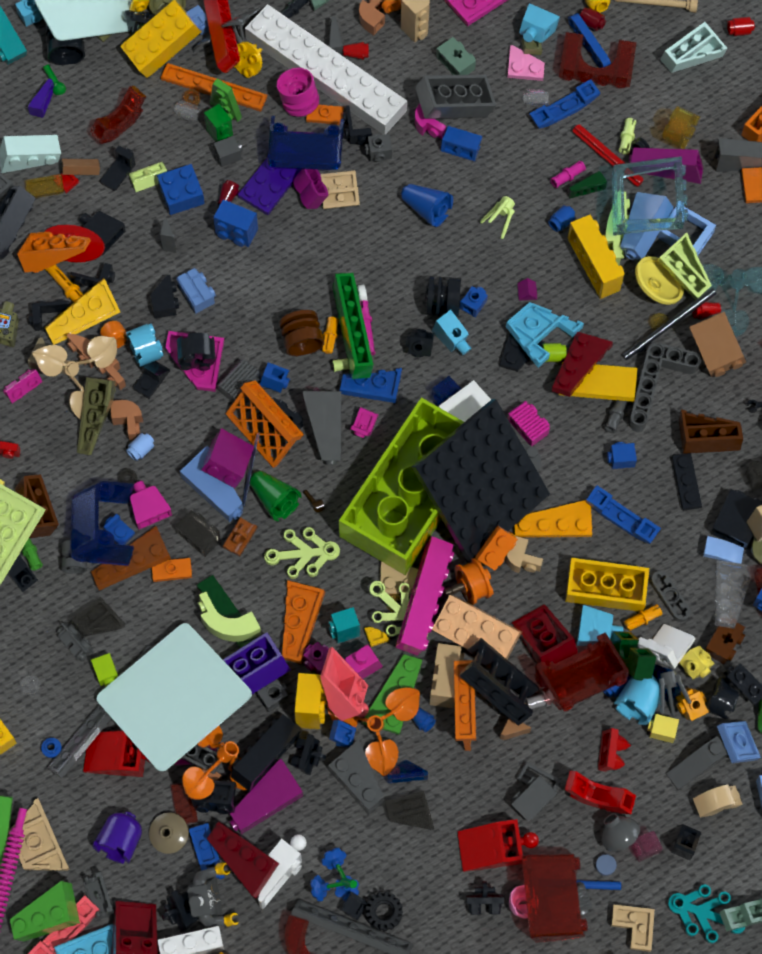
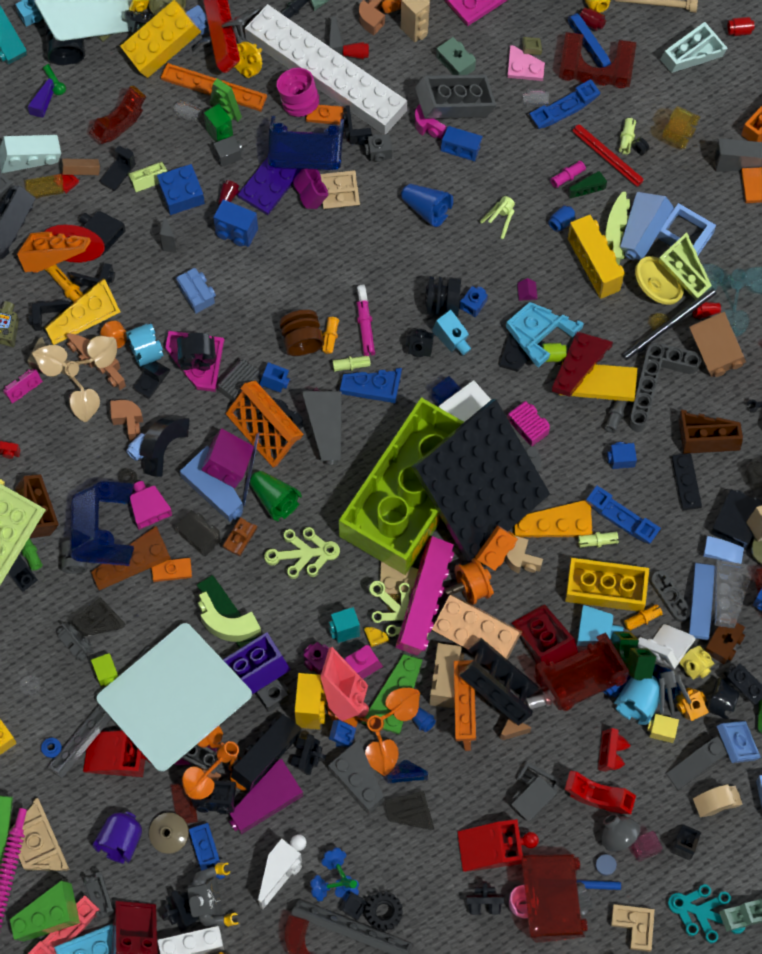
olive wedge [77,377,116,455] -> none
blue bracket [103,514,135,547] -> none
black slope [151,275,179,318] -> none
clear orange bush [184,89,200,107] -> none
dark red wing [207,821,279,898] -> none
orange wing [282,580,325,664] -> none
dark brown hand [303,490,325,513] -> none
green brick [332,273,374,379] -> none
dark pink bracket [350,407,379,438] -> none
medium azure torso [519,3,560,43] -> none
clear light blue windscreen [611,156,688,236] -> none
magenta slope [629,148,704,184] -> none
none -> black arch [140,415,190,477]
none -> yellowish green pin [578,531,619,548]
none -> medium blue slope [689,563,715,640]

